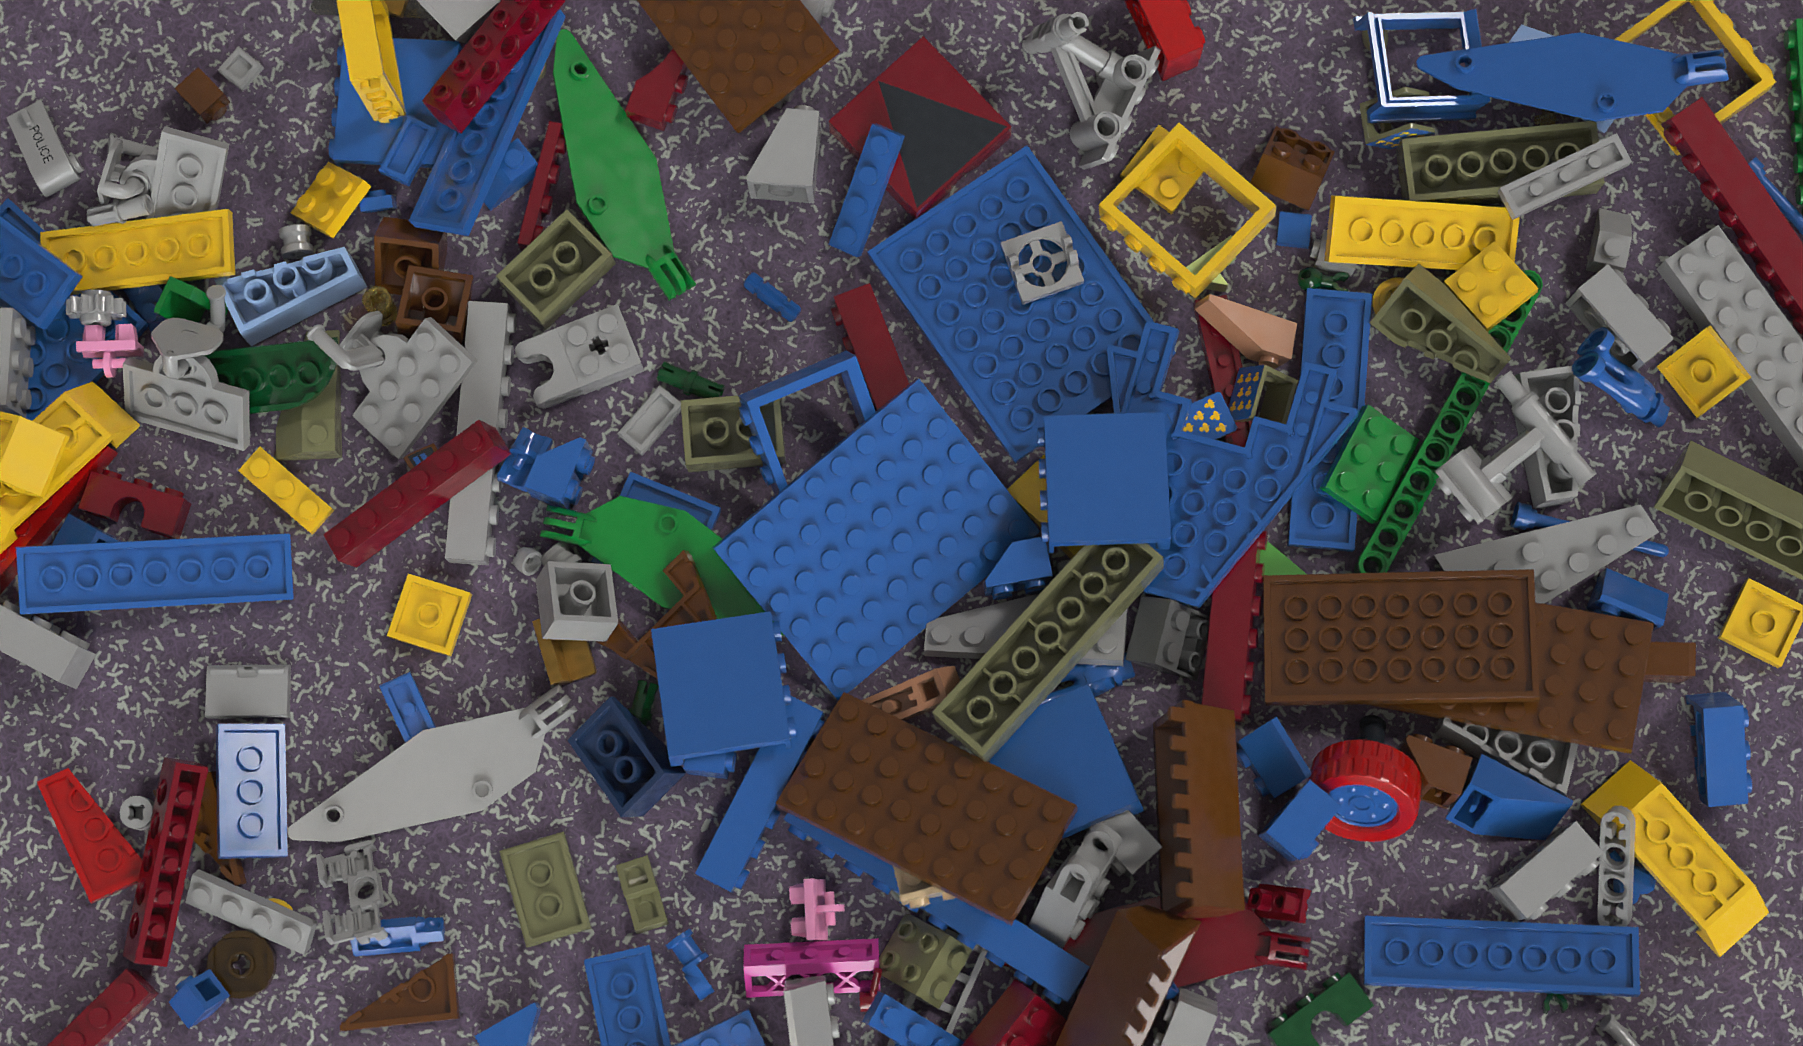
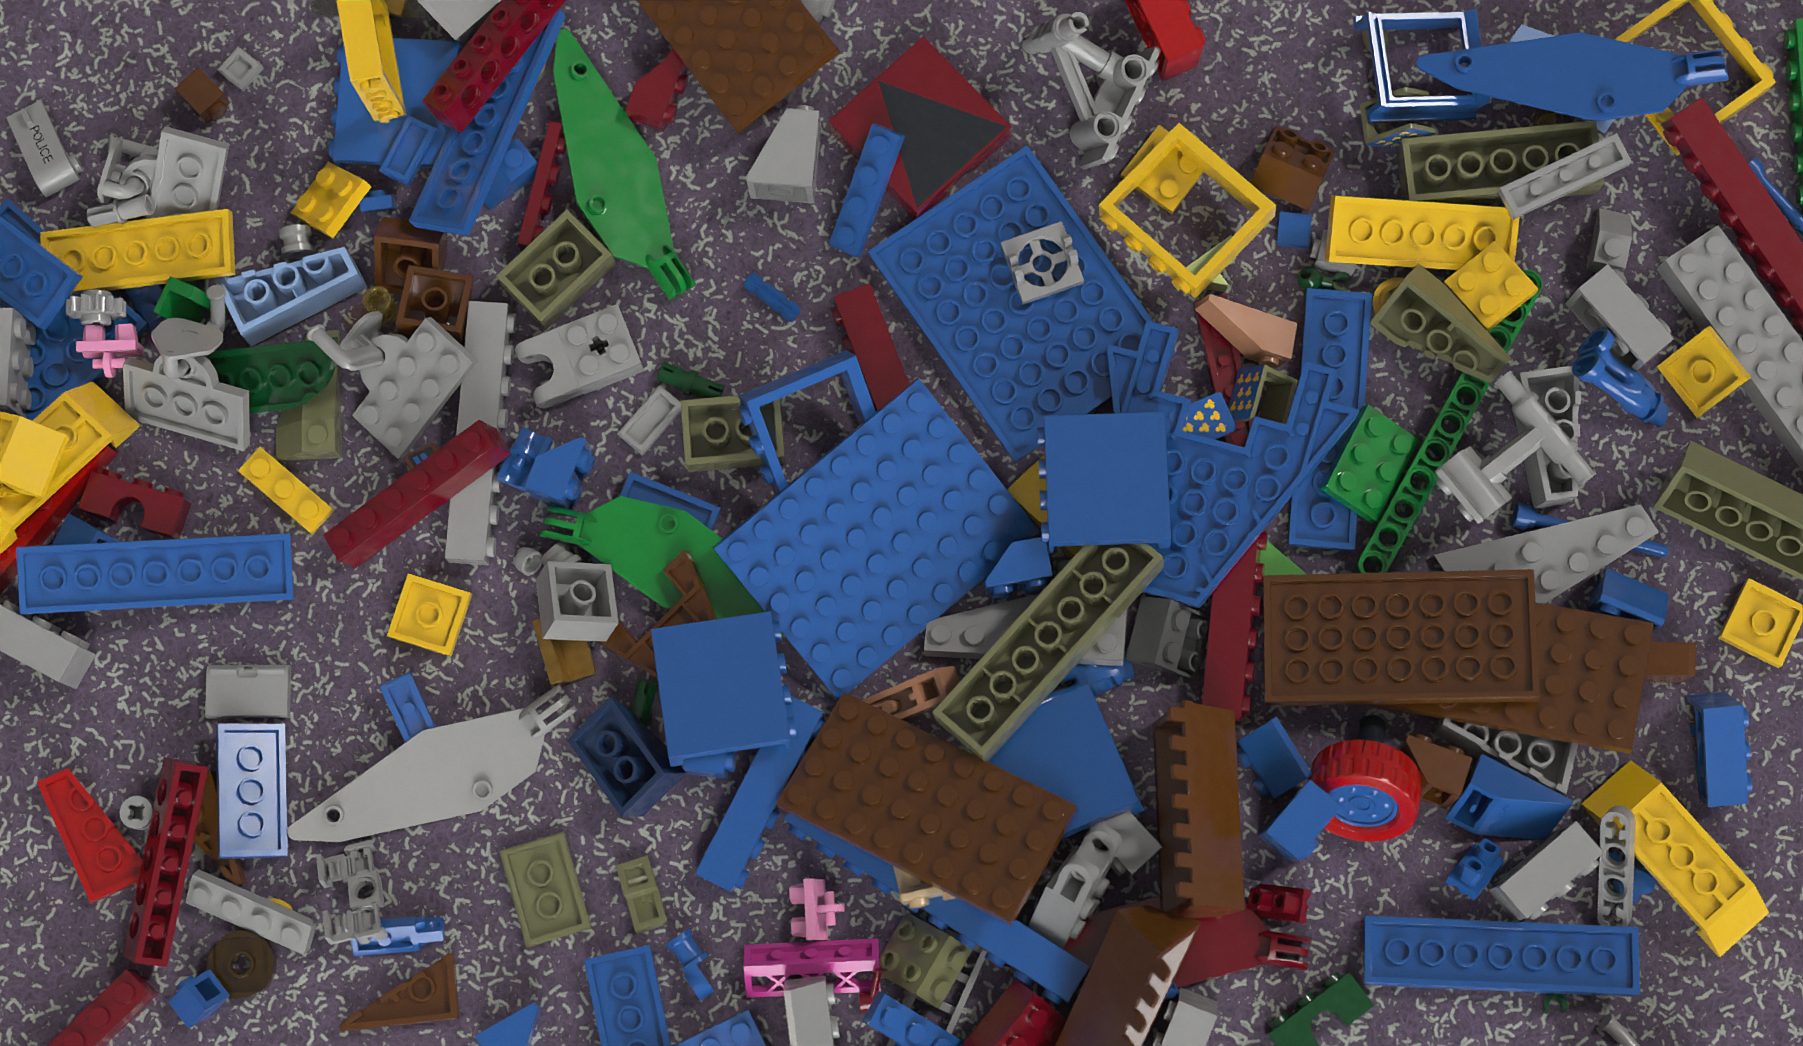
none -> blue hips [1445,838,1504,901]

